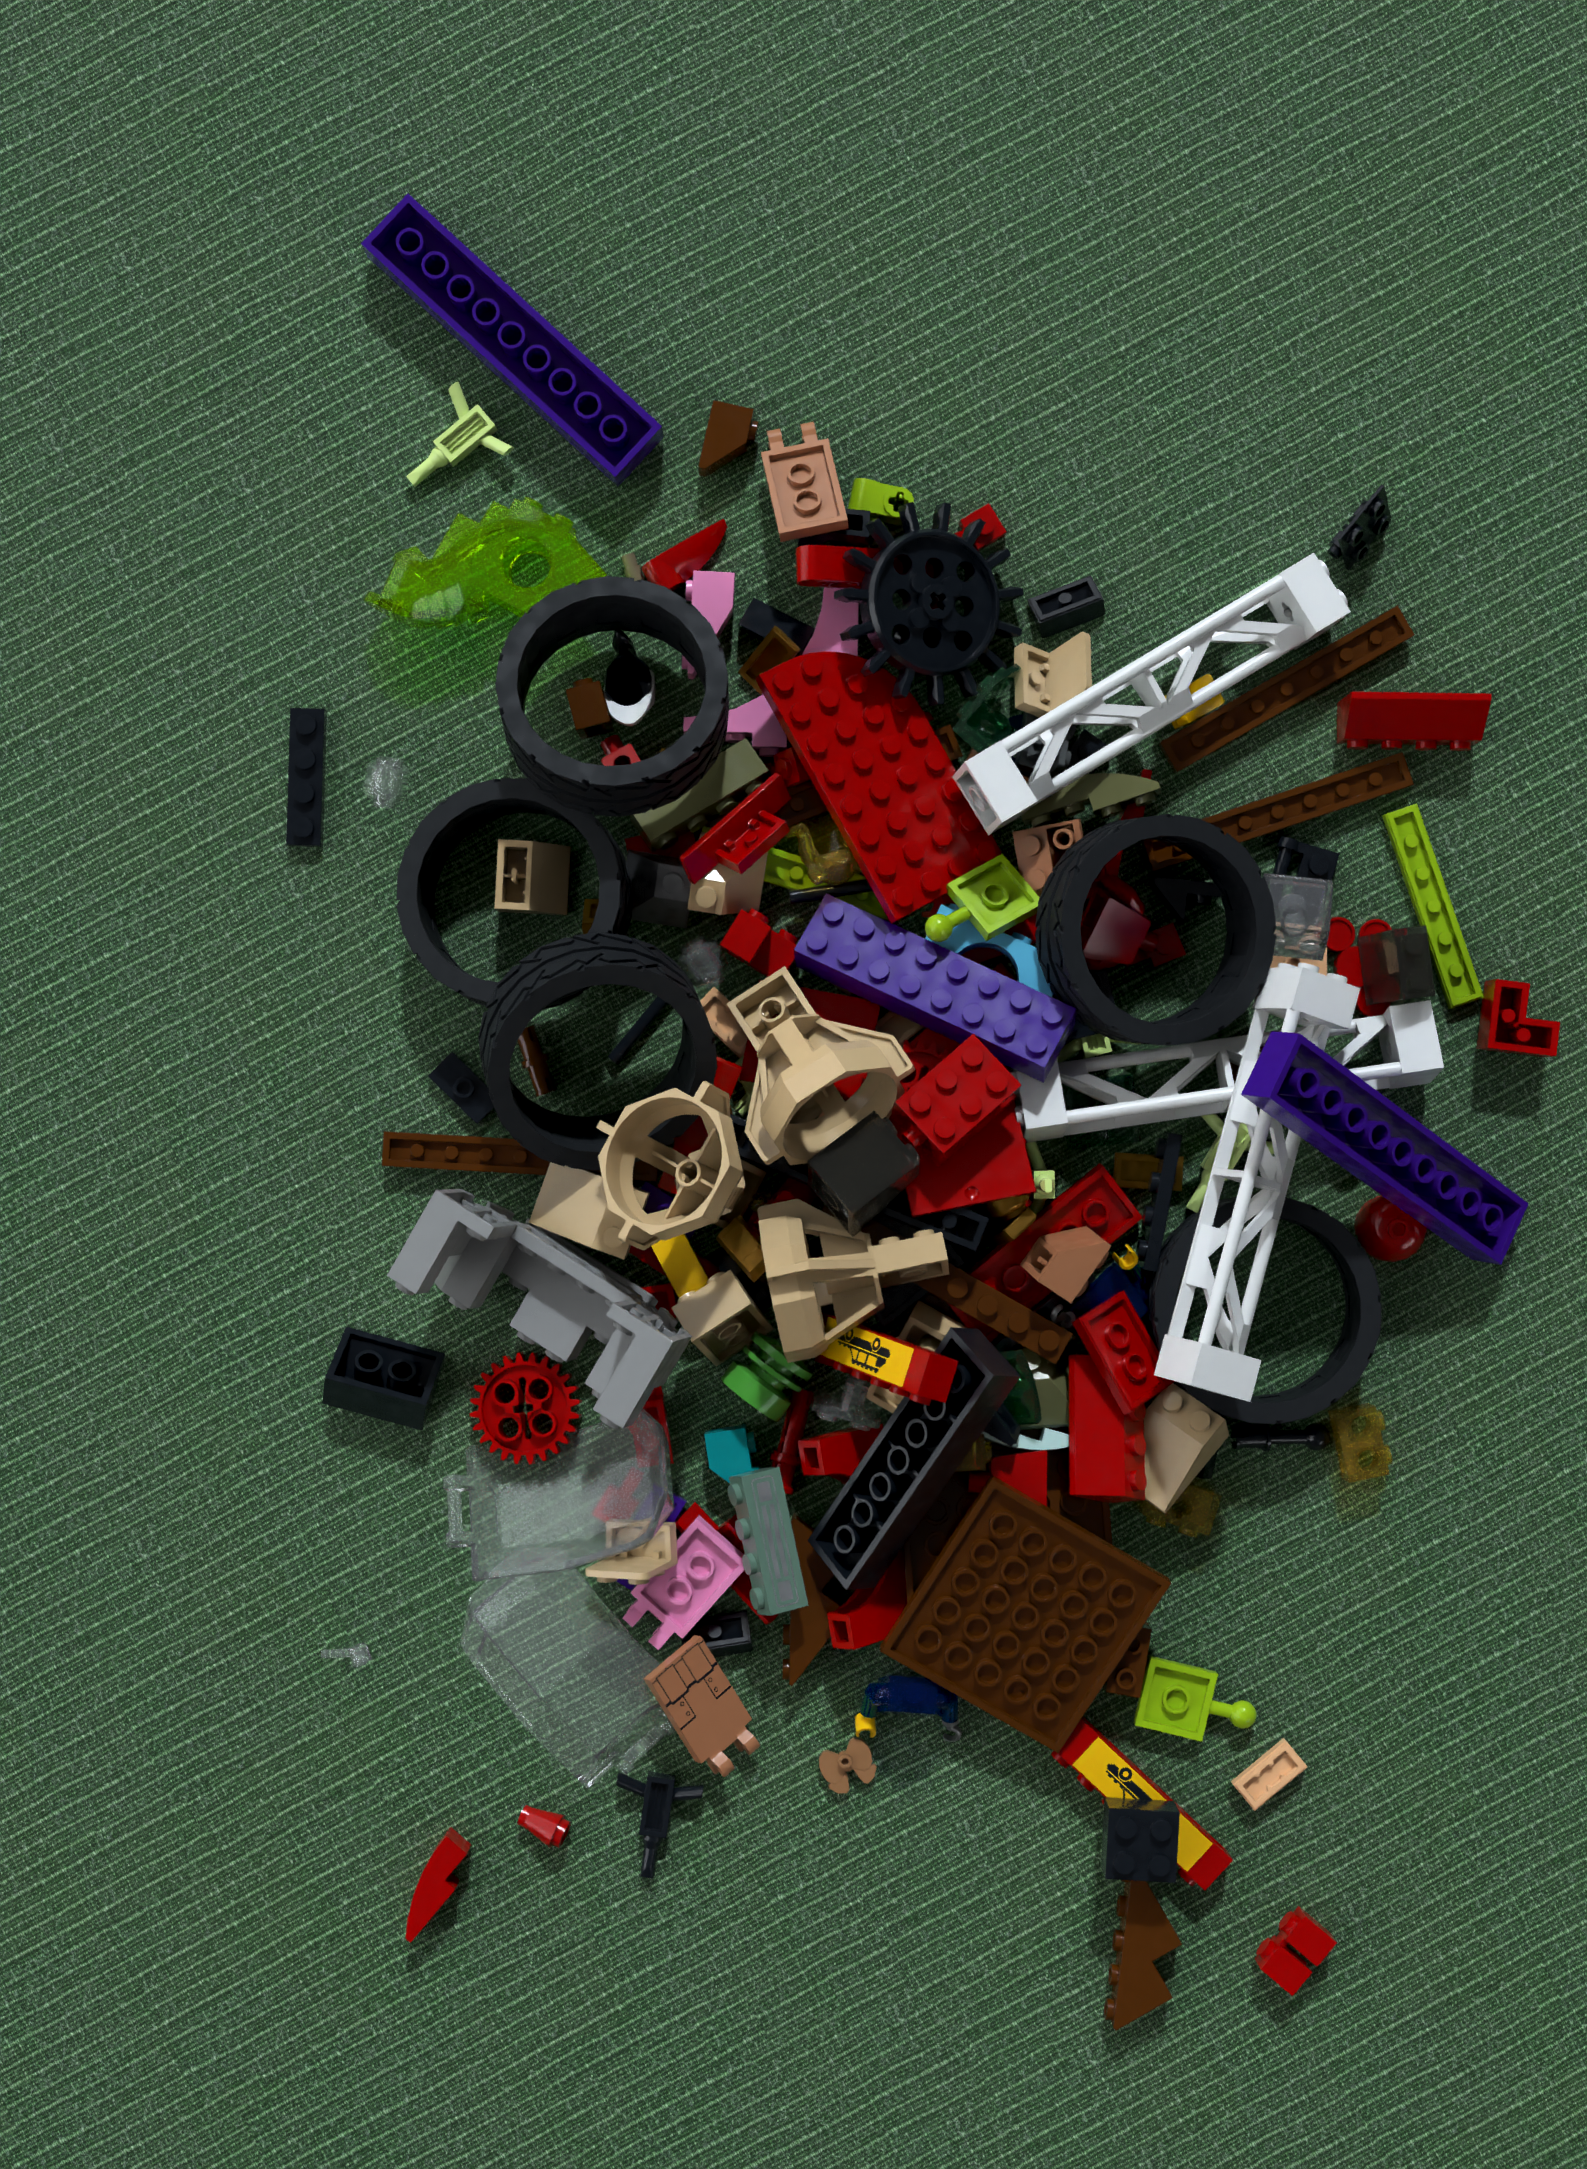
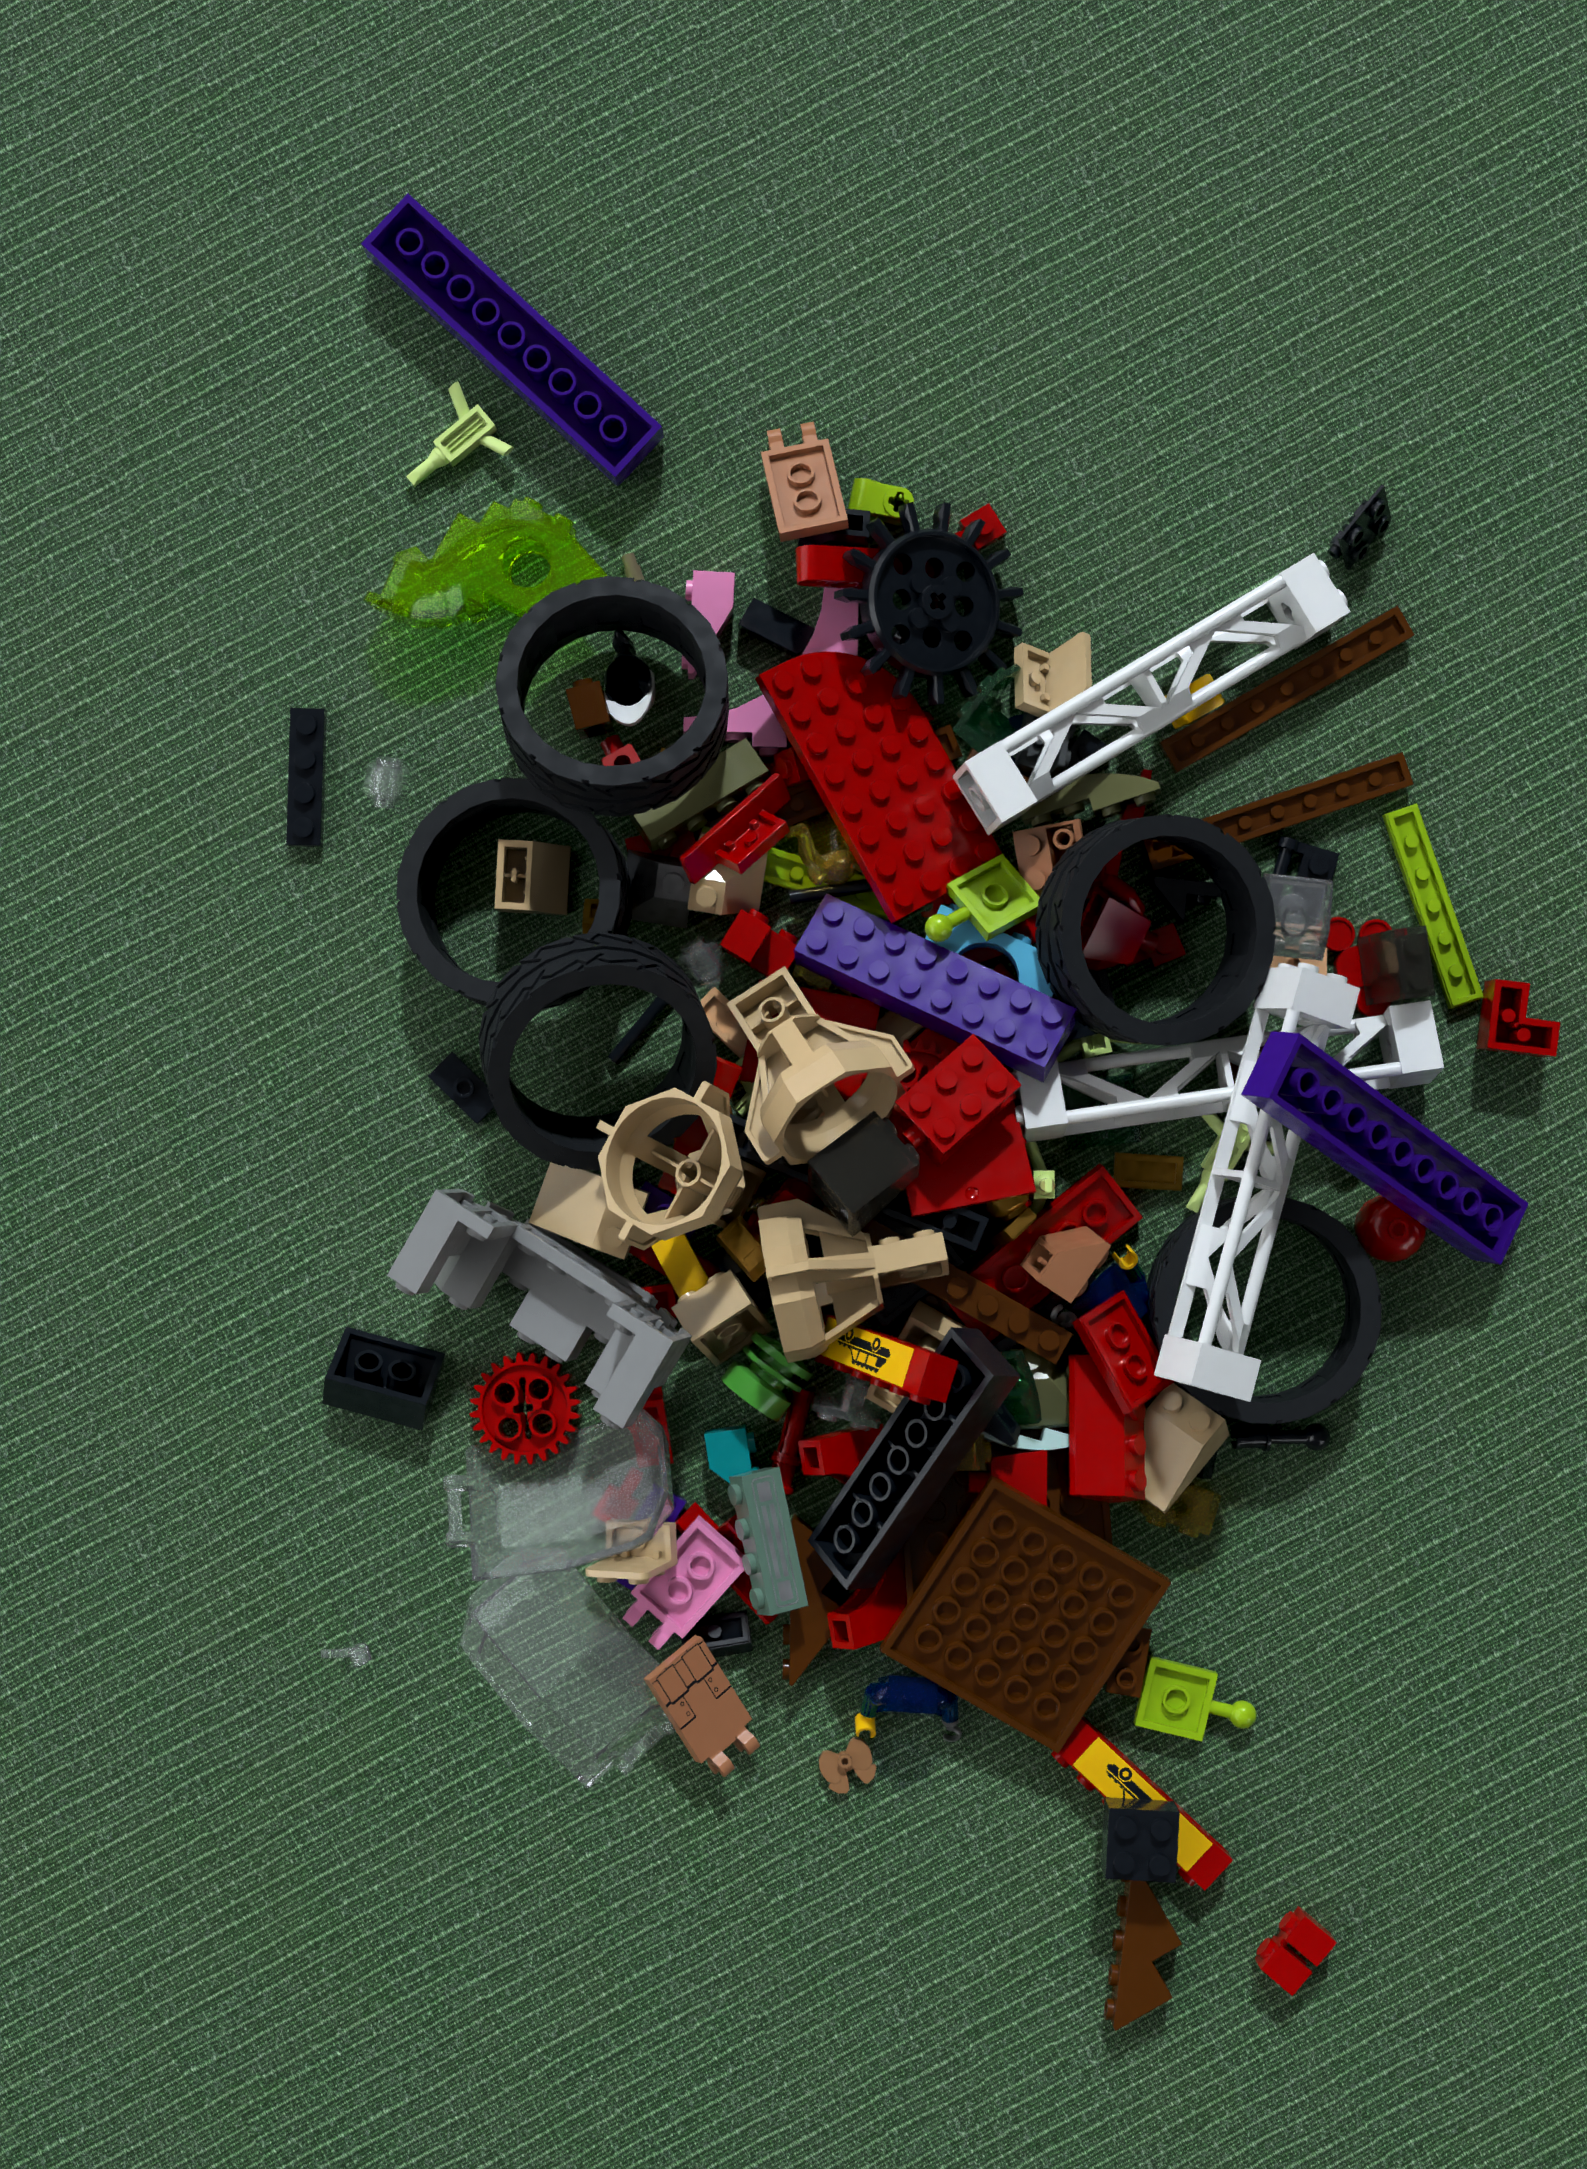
reddish brown plate [382,1131,658,1181] -> none
red slope [405,1827,471,1943] -> none
reddish brown pin [517,1025,557,1097] -> none
red cone [517,1805,571,1848] -> none
black piece [616,1771,704,1878] -> none
red piece [641,519,727,592] -> none
reddish brown slope [698,400,759,477] -> none
pearl gold tile [738,626,800,695] -> none
black slope [1027,575,1105,638] -> none
black plate [1136,1131,1183,1272] -> none
light nougat plate [1231,1738,1307,1811] -> none
clear yellow brick [1328,1403,1392,1483] -> none
red slope [1337,692,1491,751] -> none
none -> clear yellow piece [792,964,832,992]

